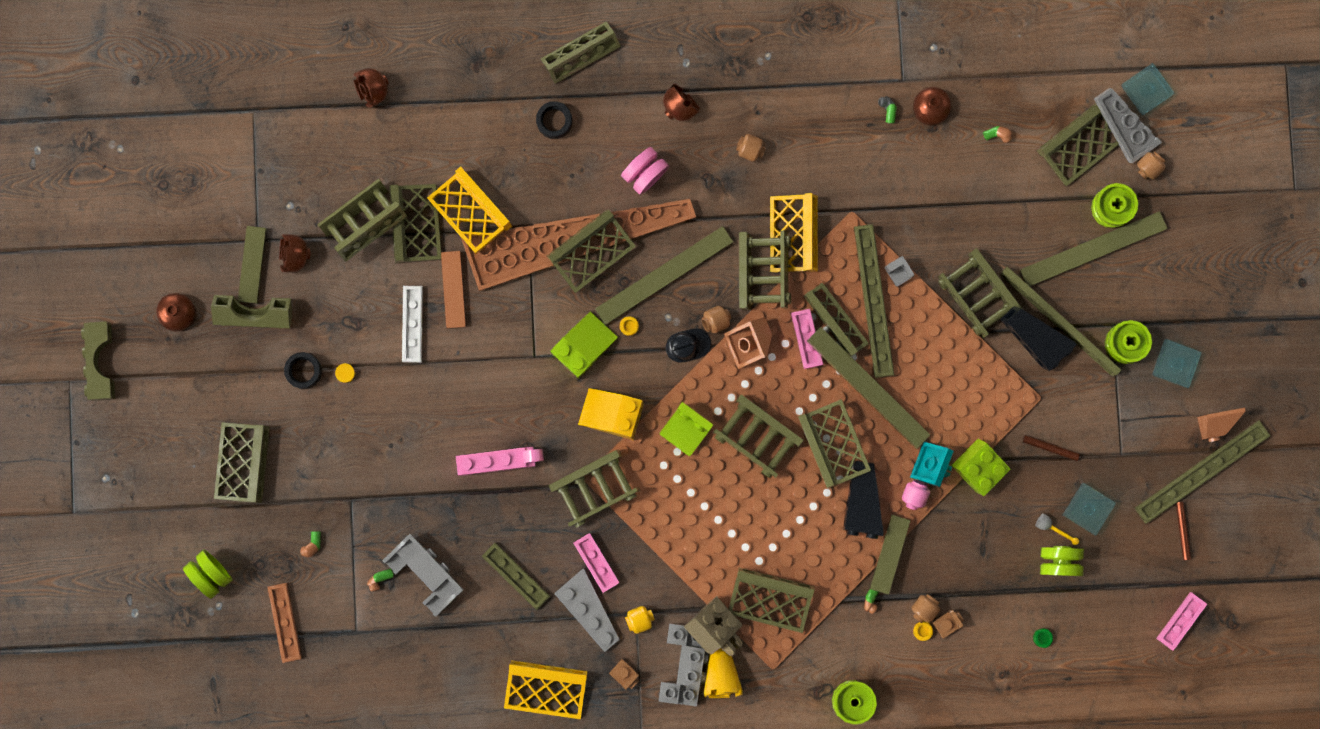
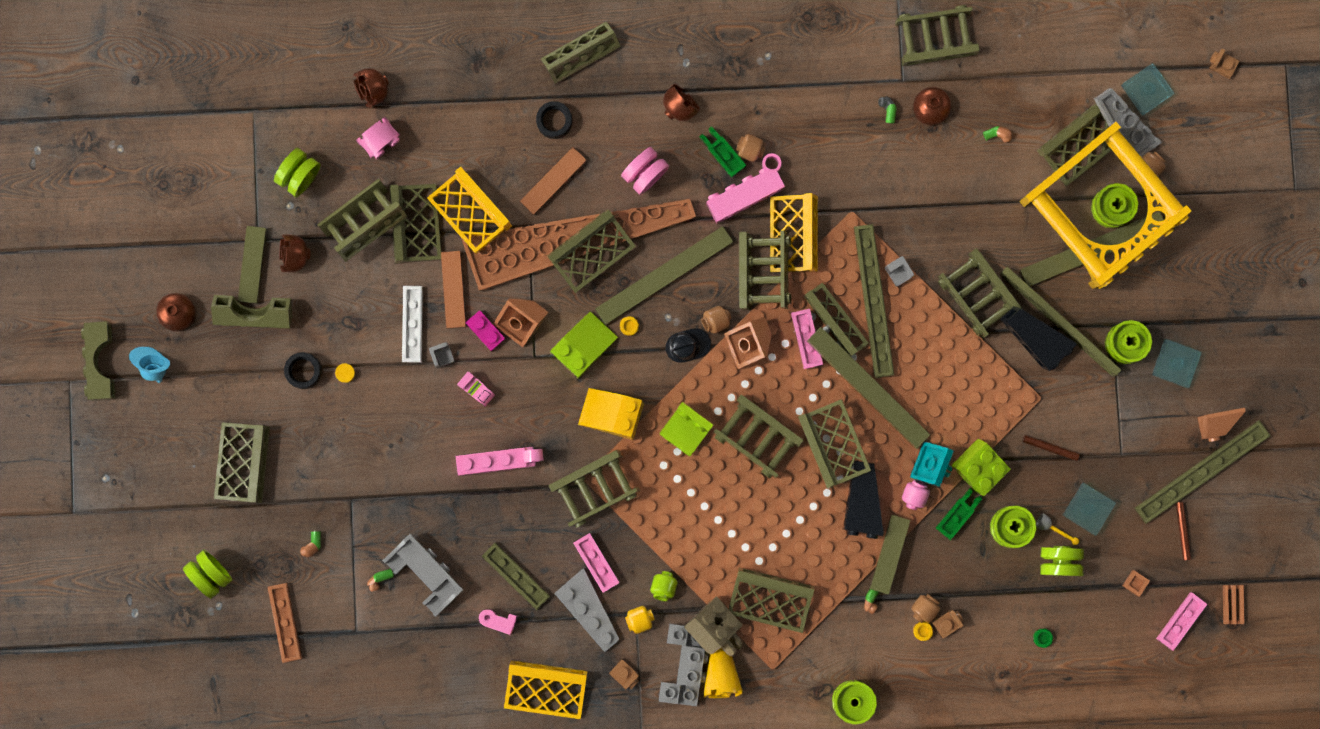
none -> medium azure piece [129,347,170,383]
none -> lime wheel [274,148,321,198]
none -> bright pink brick [356,117,400,160]
none -> light grey panel [429,342,455,368]
none -> bright pink leg [457,372,495,407]
none -> dark pink plate [466,310,505,352]
none -> bright pink leg [479,609,518,635]
none -> nougat slope [493,298,549,347]
none -> nougat tile [520,147,587,215]
none -> lime head [650,571,678,601]
none -> green hinge [699,127,746,178]
none -> bright pink hinge [706,153,785,224]
none -> olive fence [895,5,979,67]
none -> green hinge [935,488,982,540]
none -> lime wheel [990,506,1036,548]
none -> yellow arch [1019,122,1191,289]
none -> nougat plate [1122,570,1150,597]
none -> medium nougat bracket [1209,48,1240,79]
none -> nougat tile [1223,585,1244,624]

